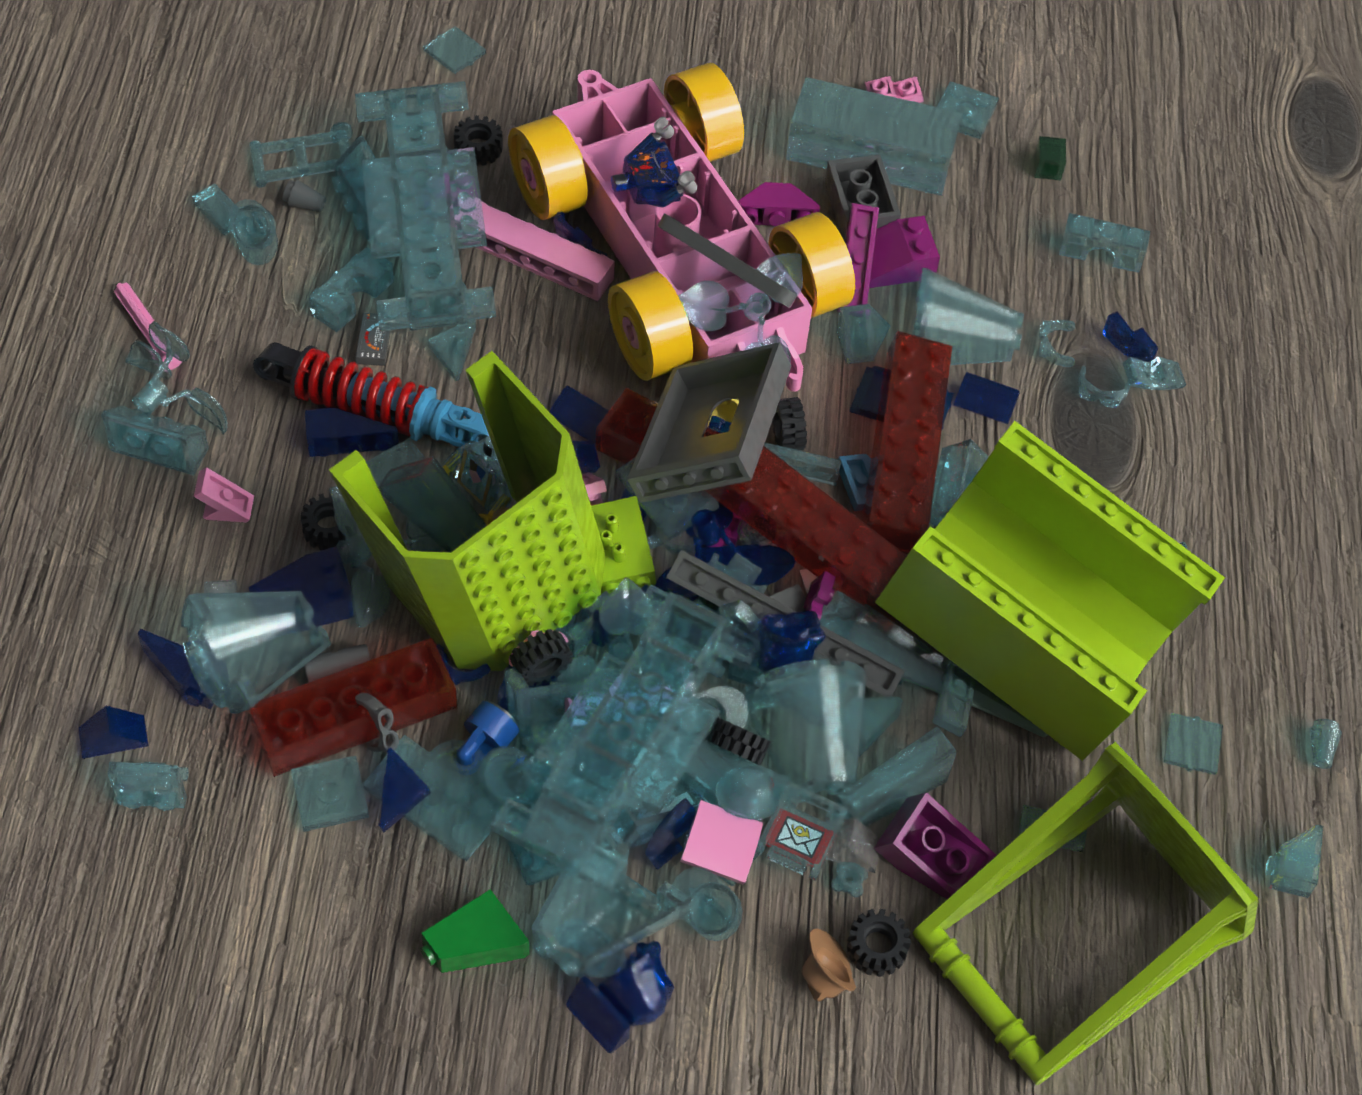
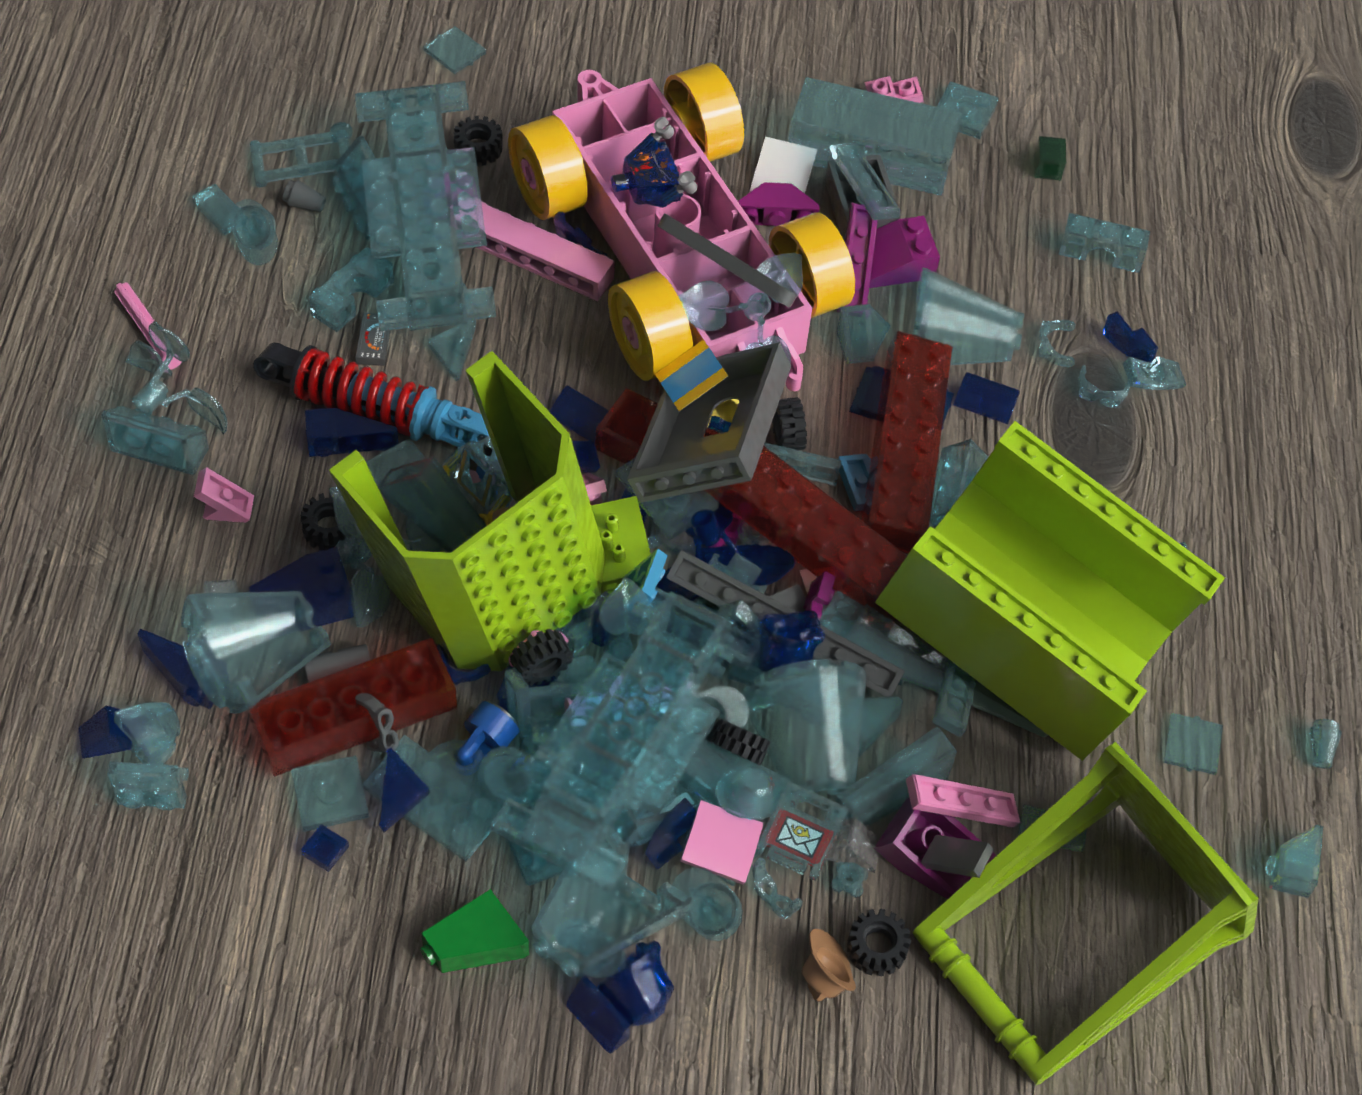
none -> clear light blue brick [114,702,180,771]
none -> clear blue plate [301,824,349,872]
none -> dark azure wing [621,549,668,612]
none -> sticker [655,339,728,411]
none -> white sticker [750,136,817,193]
none -> clear light blue cap [752,858,803,919]
none -> clear light blue tile [829,142,901,220]
none -> bright pink tile [906,774,1020,828]
none -> dark grey tile [921,835,994,878]

